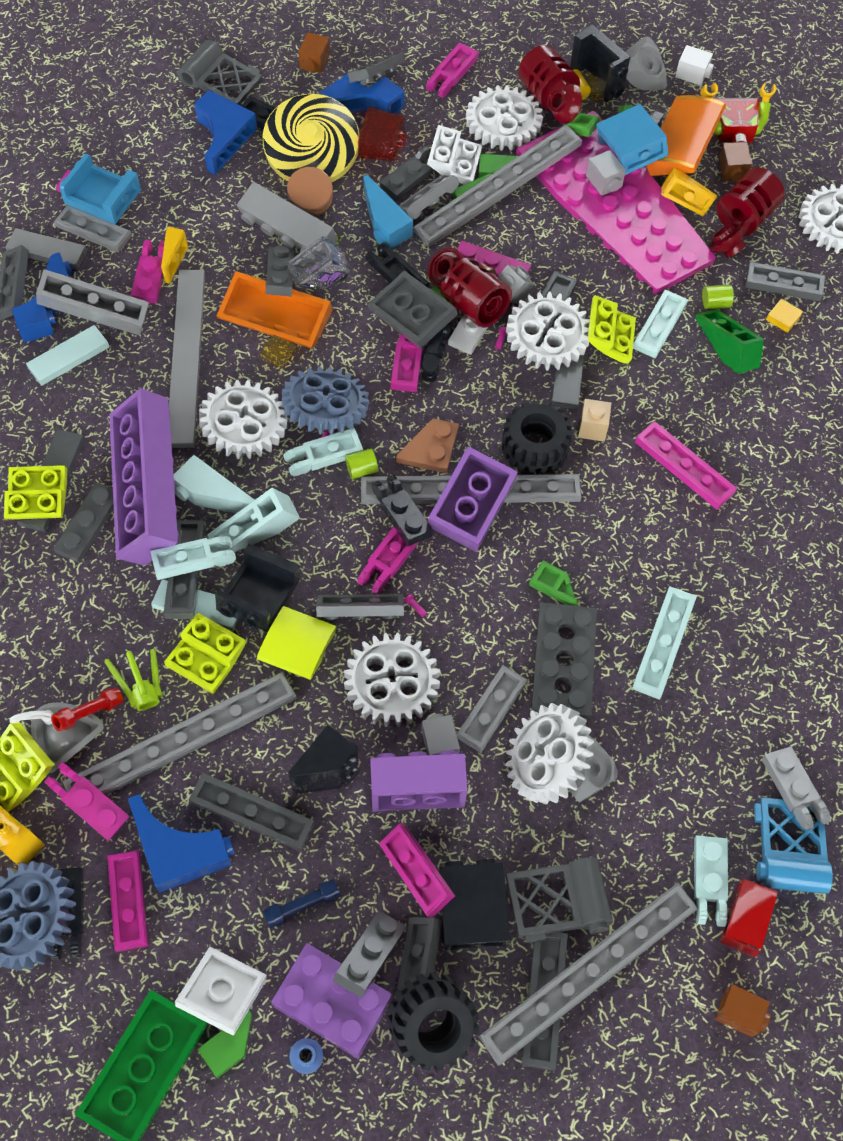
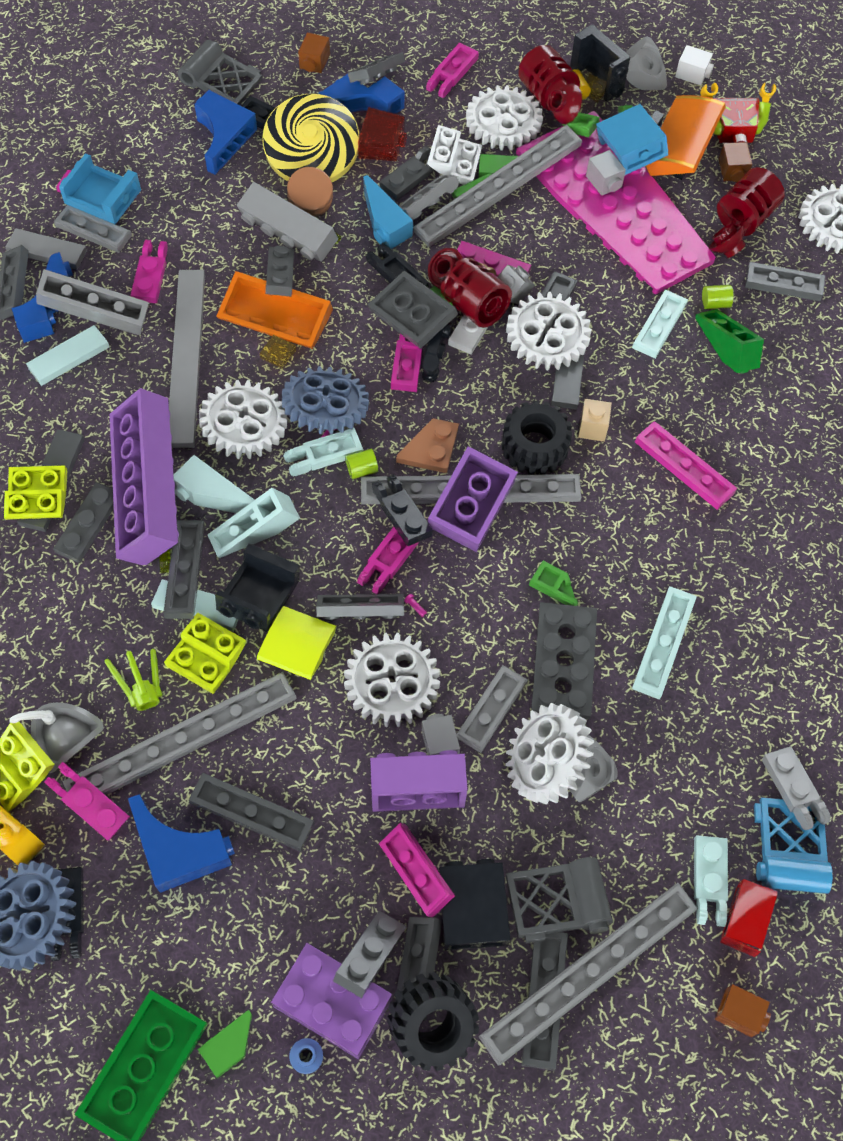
red bar [51,687,123,731] -> none
dark pink tile [107,850,149,952] -> none
light aqua hinge [150,536,236,580] -> none
yellow slope [161,226,188,284] -> none
white plate [175,947,267,1036] -> none
dark blue bar [263,879,341,929] -> none
clear torso [287,236,350,289] -> none
black slope [288,725,360,794] -> none
dark pink piece [495,327,508,349] -> none
neon yellow slope [588,295,636,364] -> none
yellow slope [661,167,717,216] -> none
yellow tile [766,299,803,333] -> none

